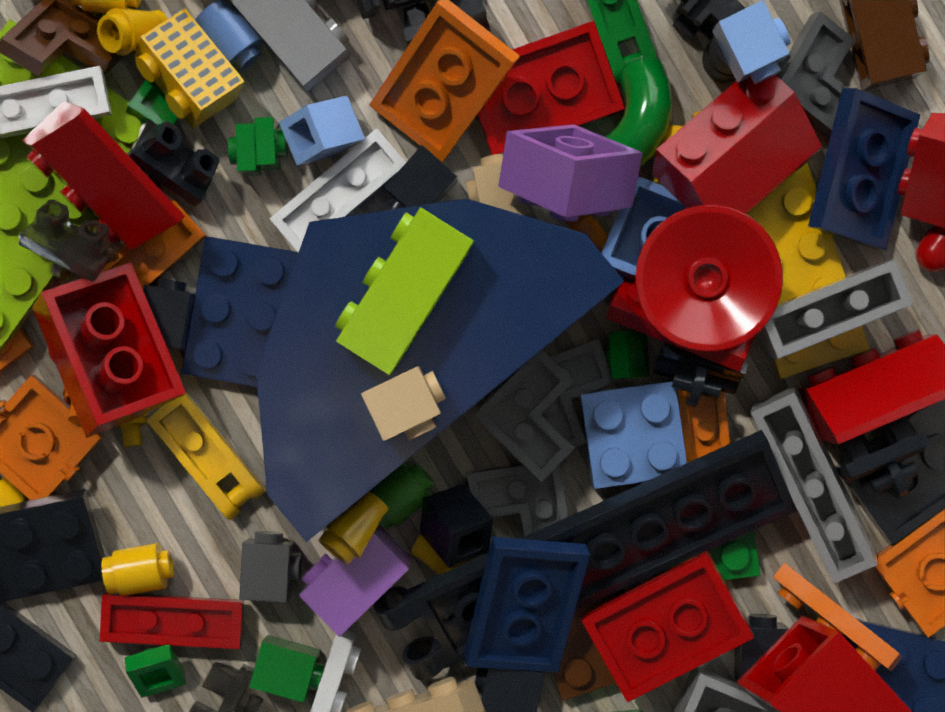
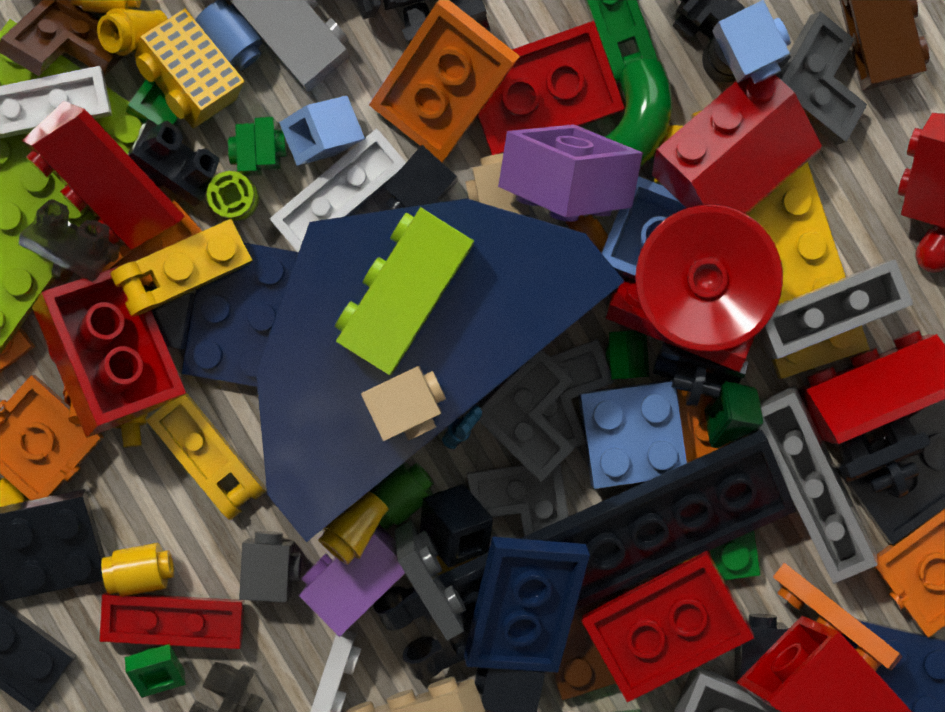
green brick [249,635,325,703] -> none
dark blue plate [808,88,921,250] -> none
none -> yellow plate [110,219,252,317]
none -> lime wheel [207,171,260,221]
none -> dark grey plate [395,521,466,641]
none -> dark azure piece [442,405,482,449]
none -> dark green slope [704,381,764,448]

